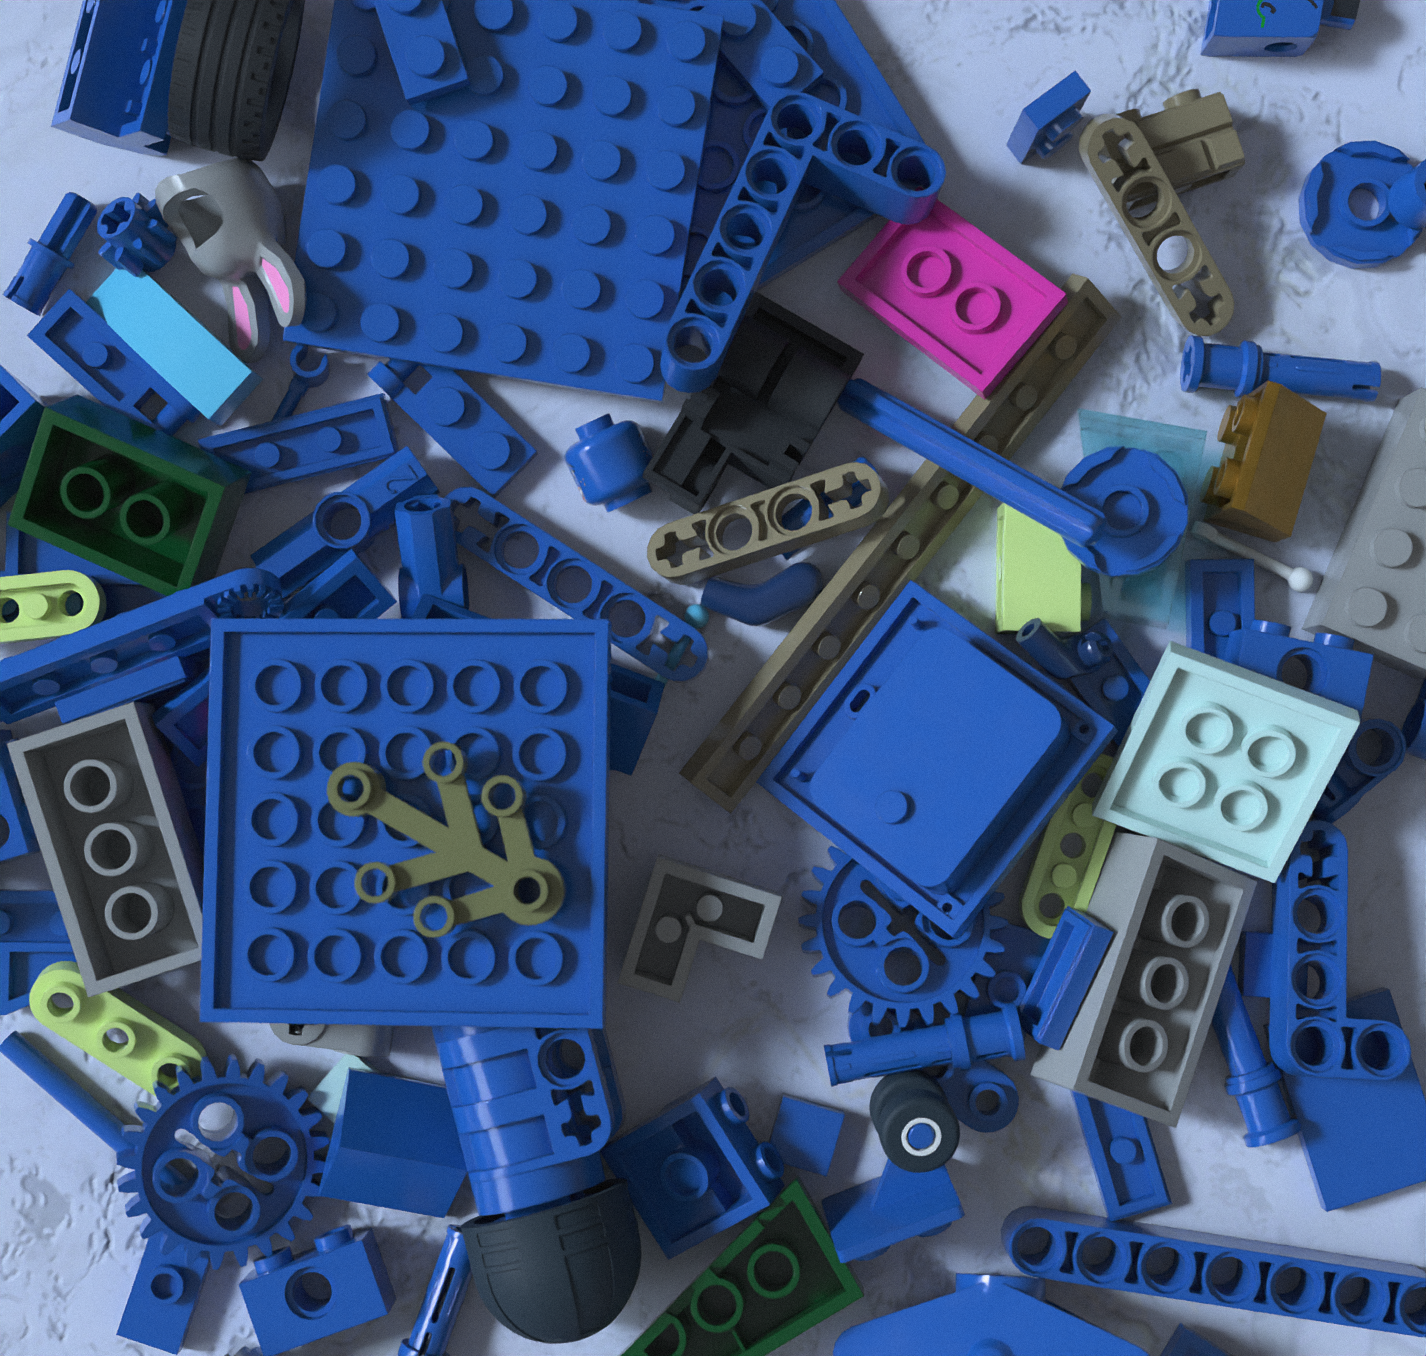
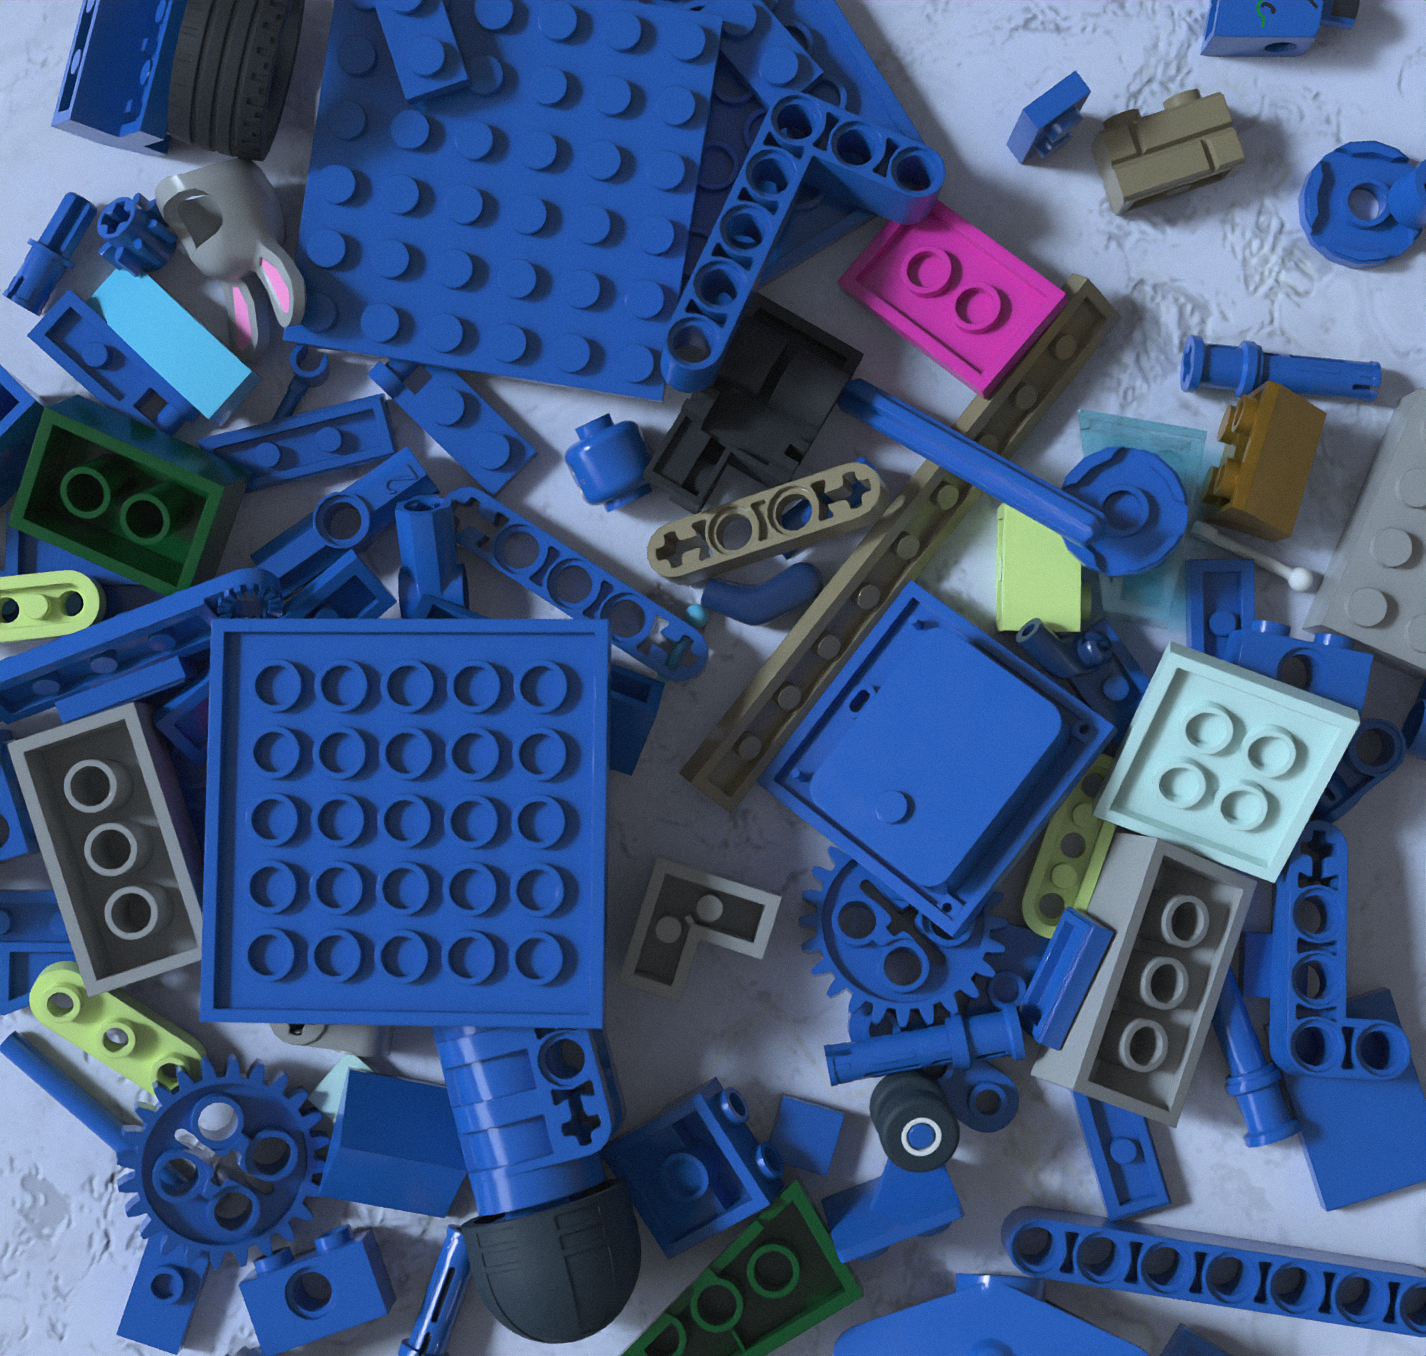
olive plant [327,742,565,938] -> none
dark tan beam [1078,114,1235,336] -> none

